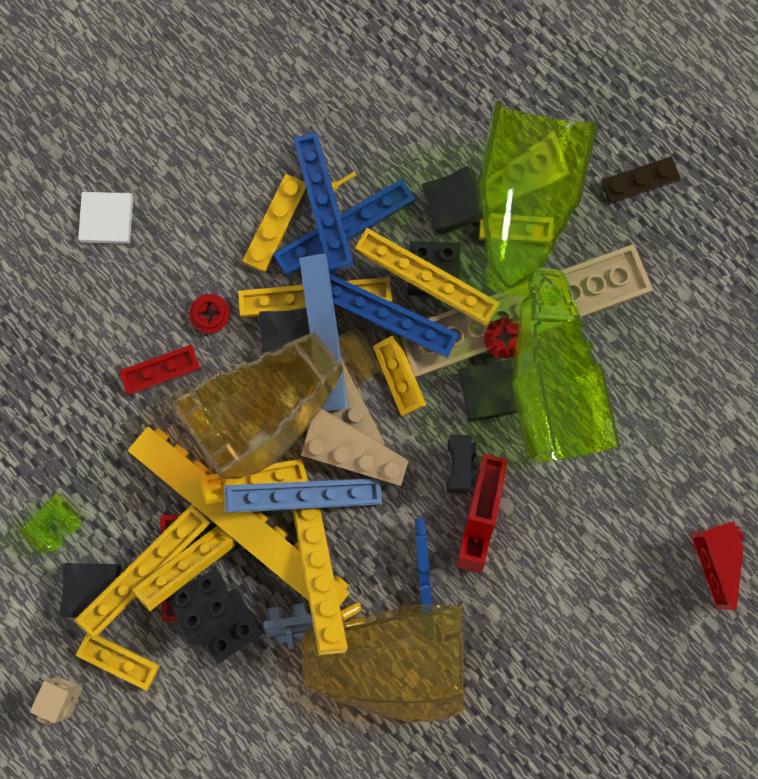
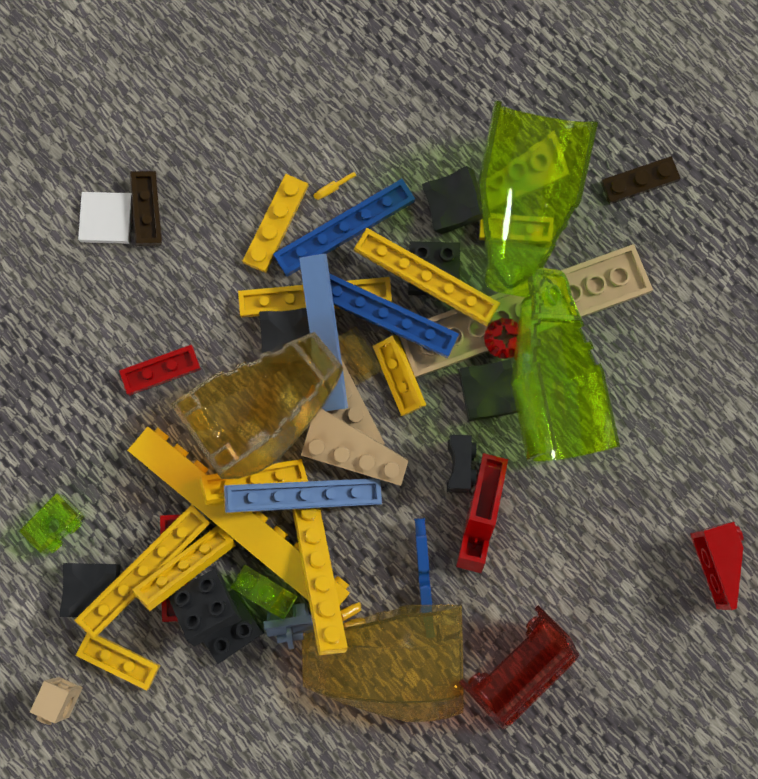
red gear [189,294,230,334] -> none
blue plate [293,132,355,274] -> none
none -> dark brown plate [130,171,162,246]
none -> clear neon green brick [230,564,298,620]
none -> clear red windscreen [459,605,579,729]

